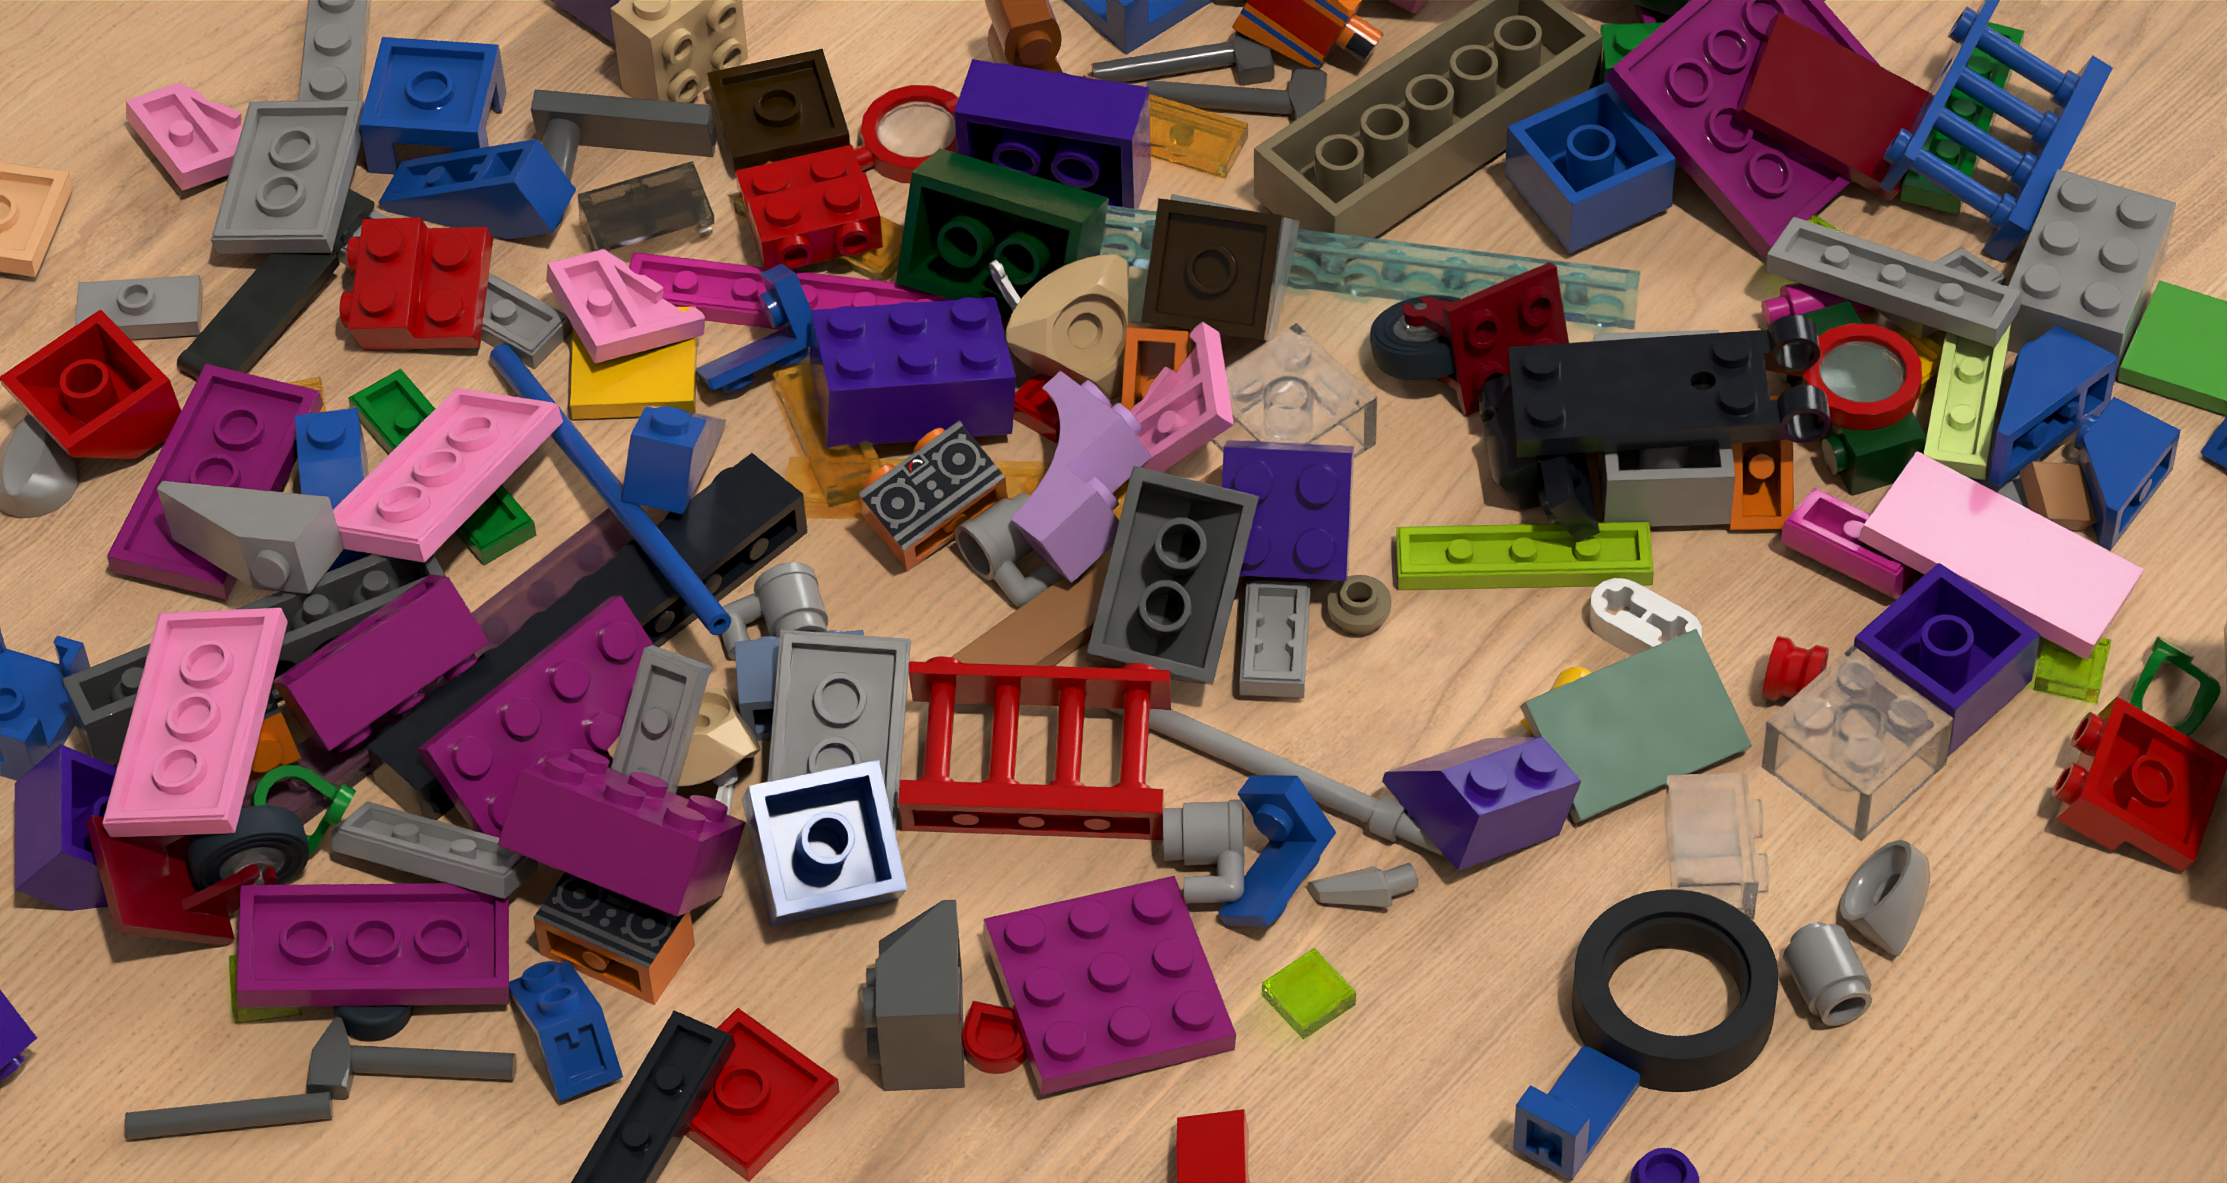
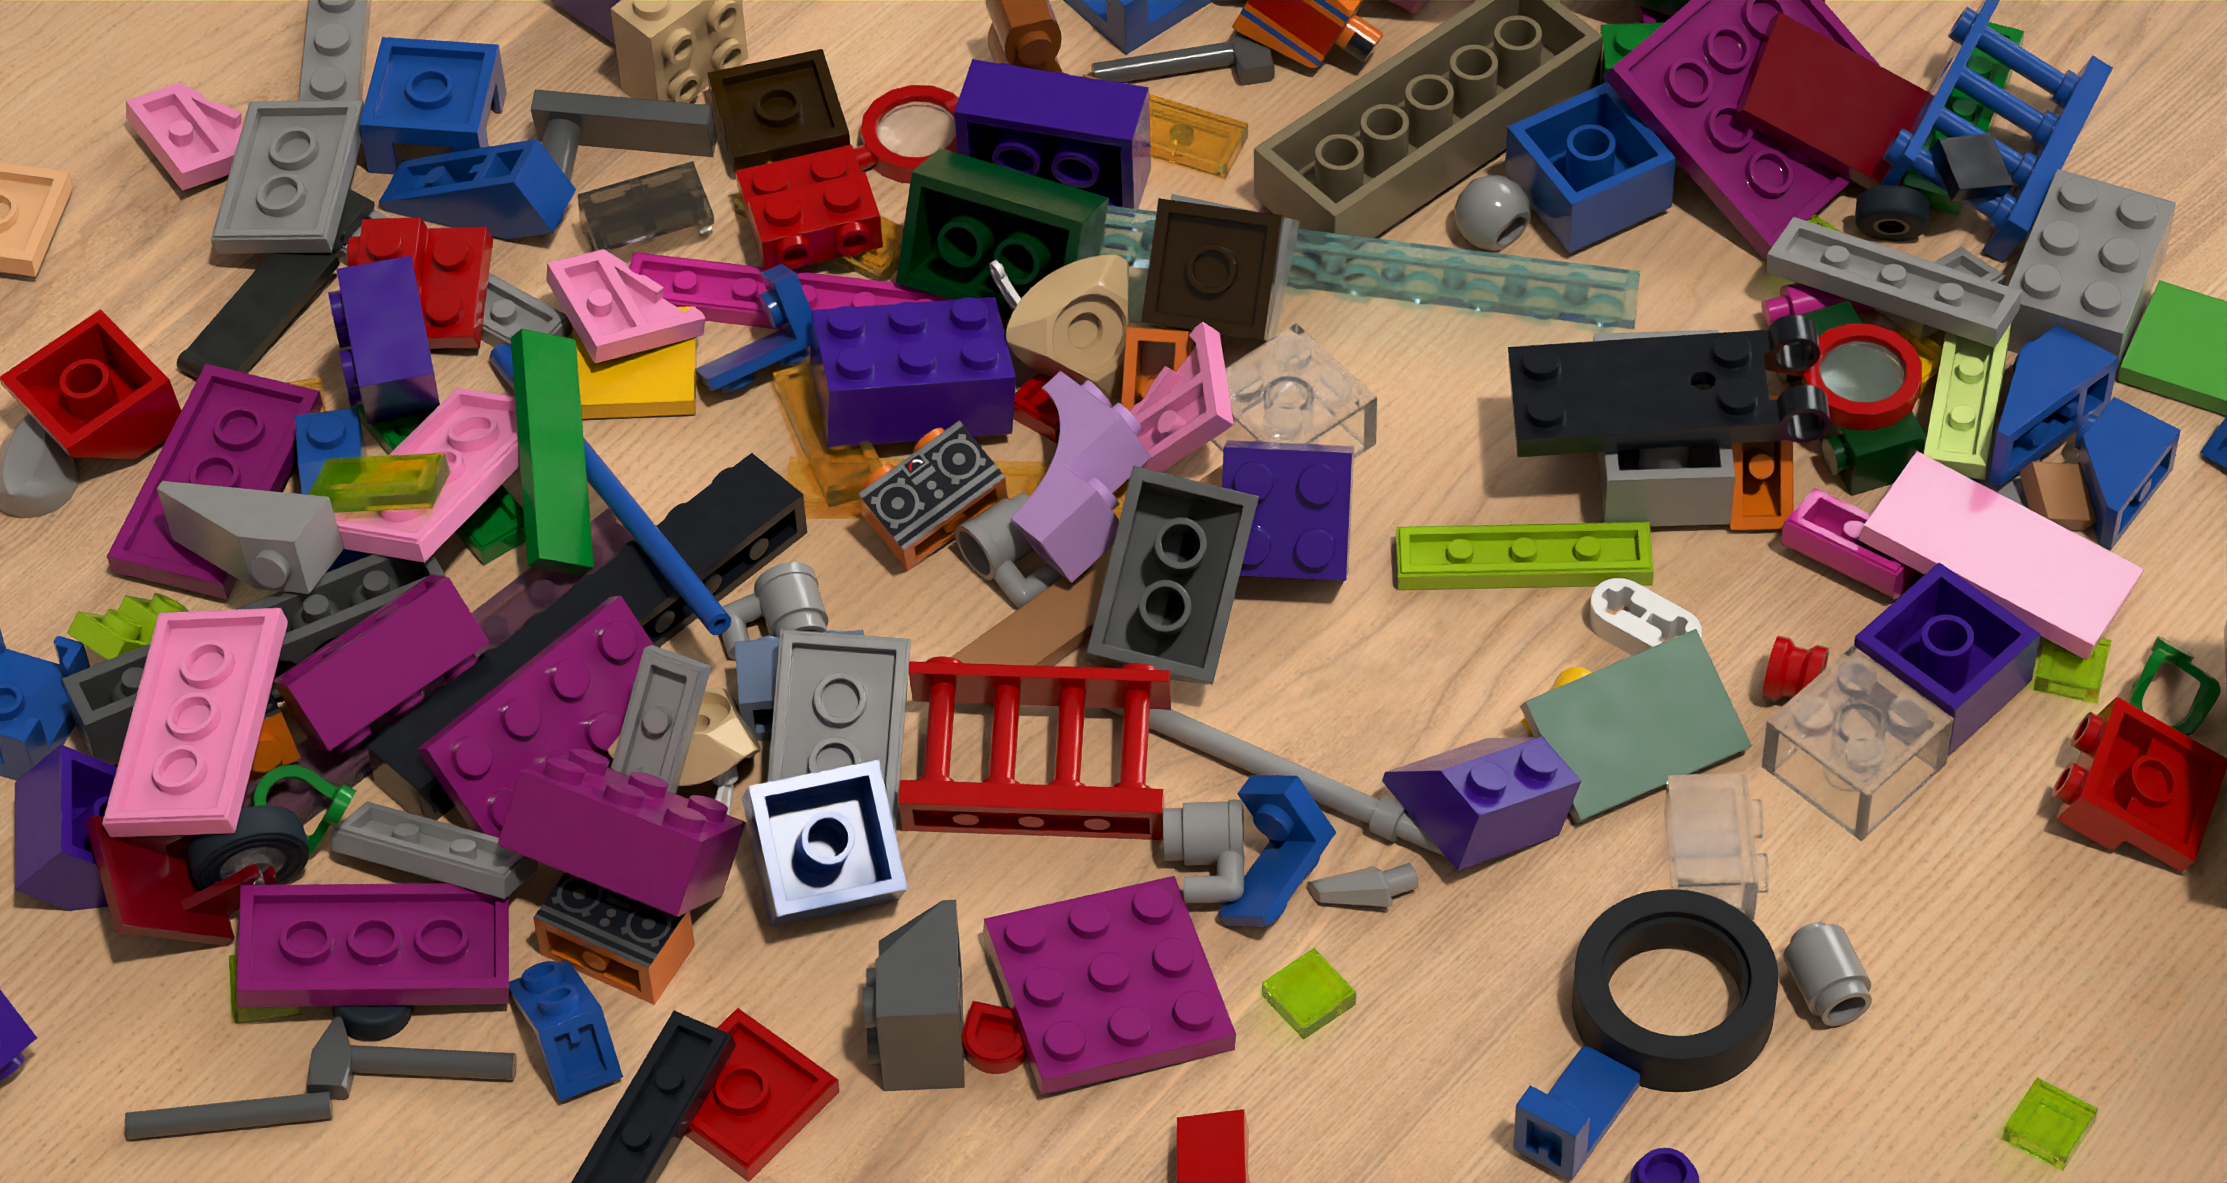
light grey plate [75,275,203,339] -> none
blue slope [621,406,726,514] -> none
dark grey piece [1146,69,1328,122] -> none
light grey plate [1240,579,1311,698] -> none
dark tan plate [1327,575,1391,636] -> none
dark red plate [1370,262,1569,416] -> none
black plate [1477,374,1600,542] -> none
light grey piece [1840,840,1930,956] -> none
none -> lime slope [67,593,189,660]
none -> clear neon green tile [308,453,450,513]
none -> dark purple brick [328,255,440,425]
none -> green tile [510,328,594,576]
none -> light grey piece [1455,175,1531,251]
none -> black wheel [1855,185,1930,241]
none -> black tile [1930,134,2013,201]
none -> clear neon green tile [2002,1077,2098,1171]

